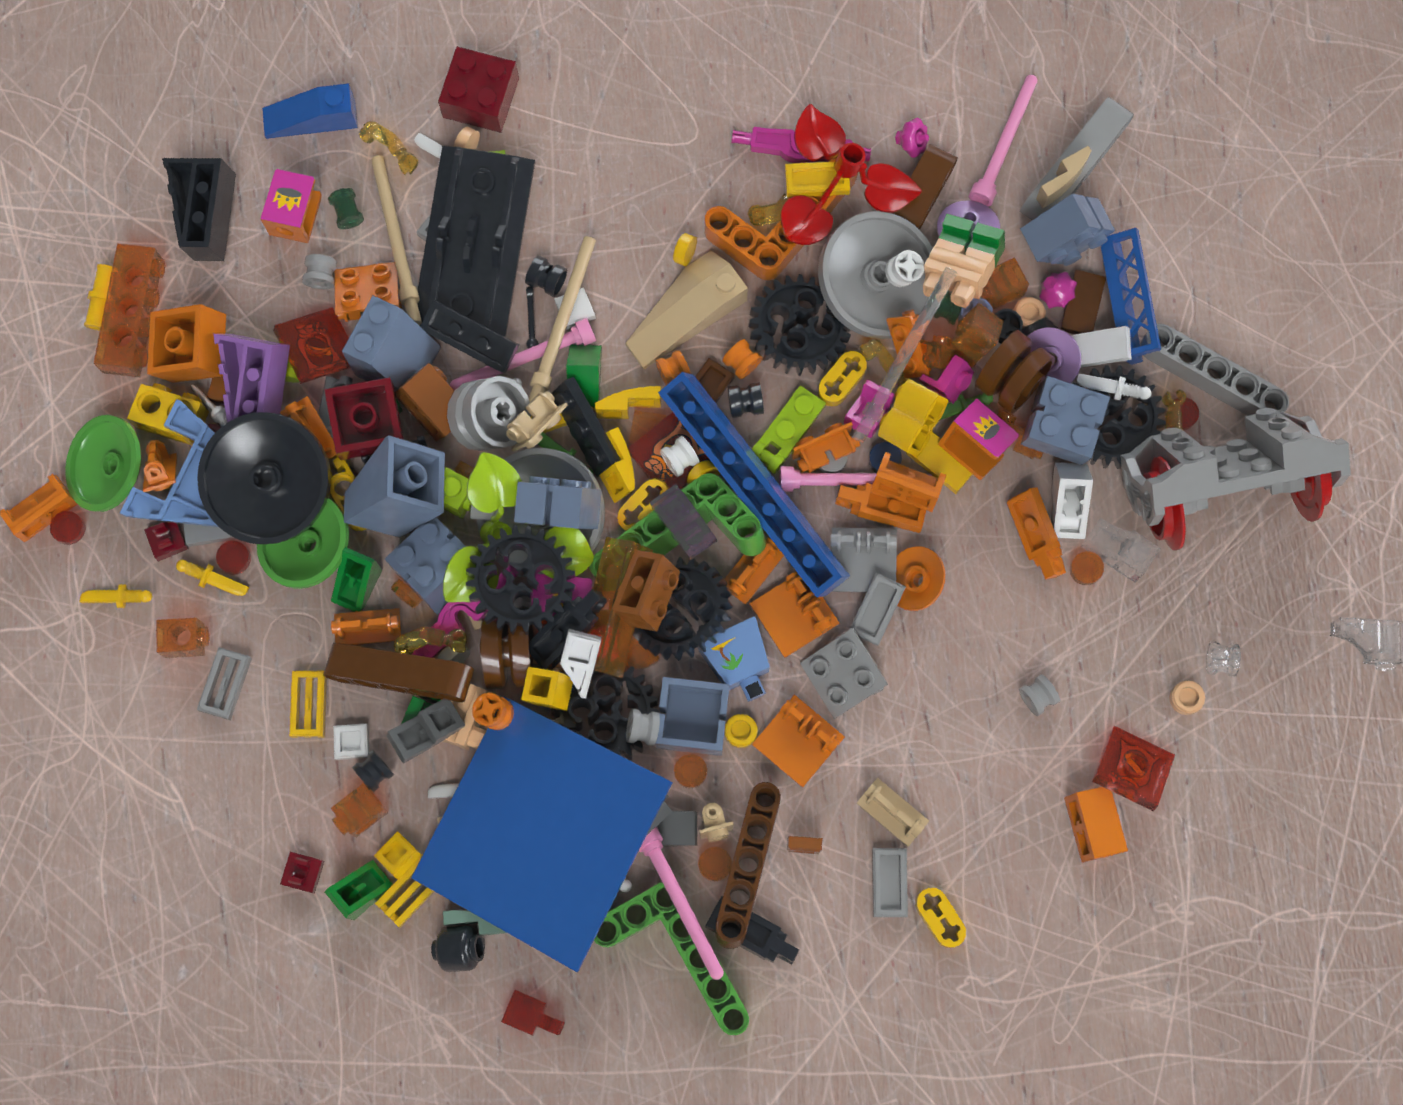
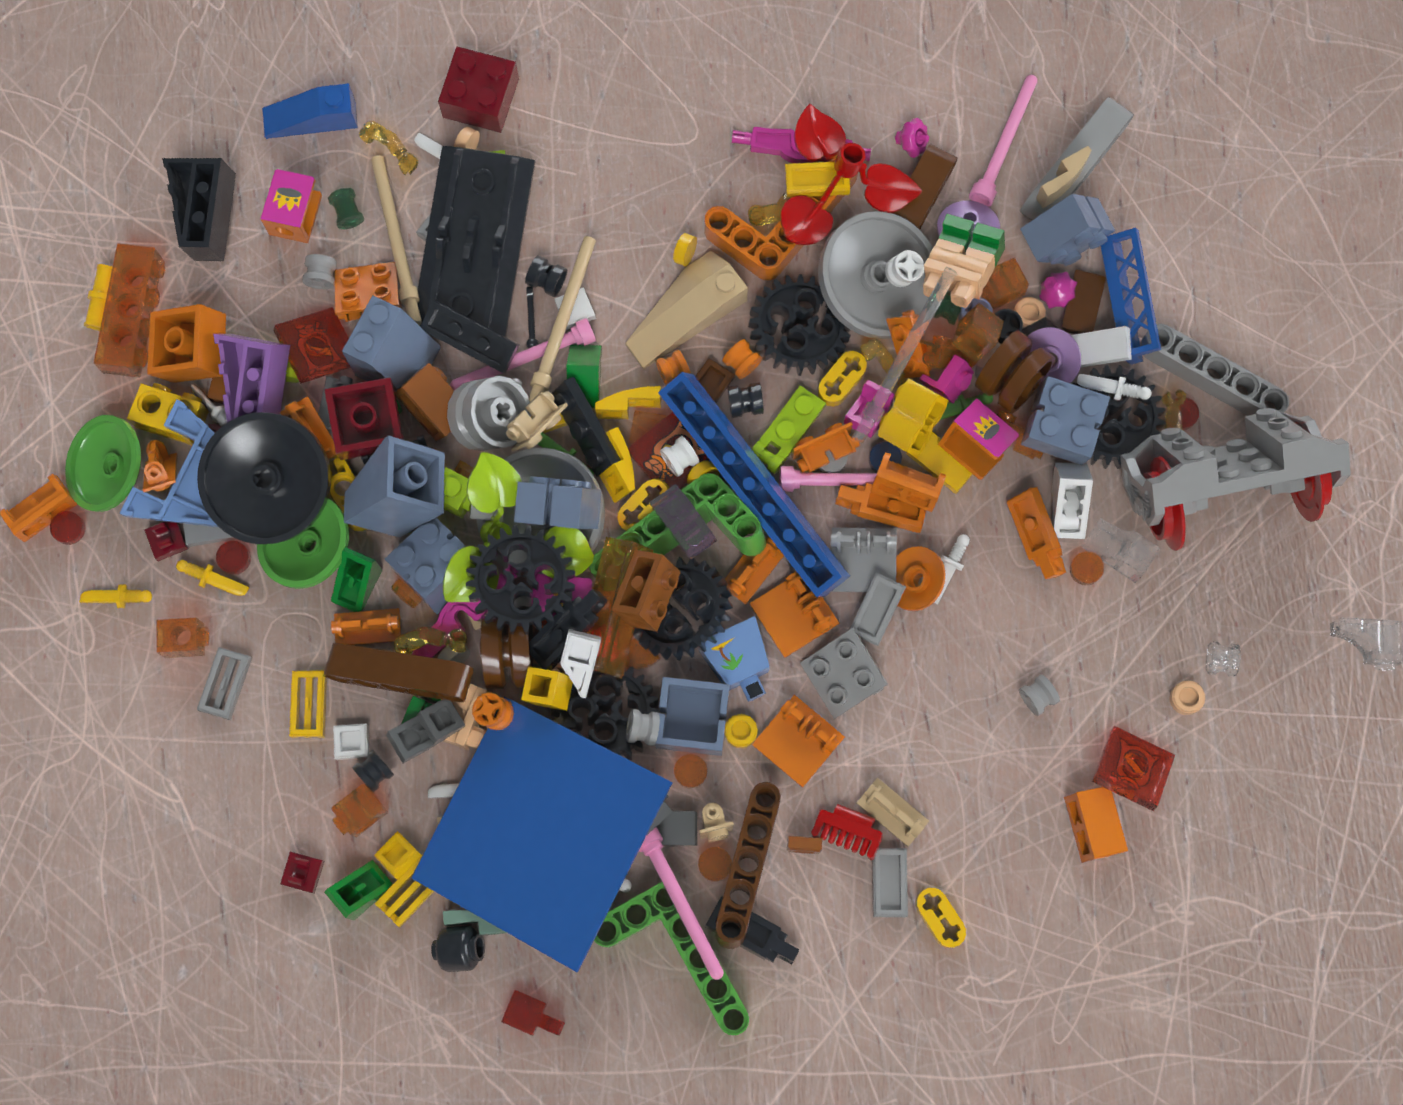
none -> red piece [811,804,883,860]
none -> white piece [934,534,970,605]

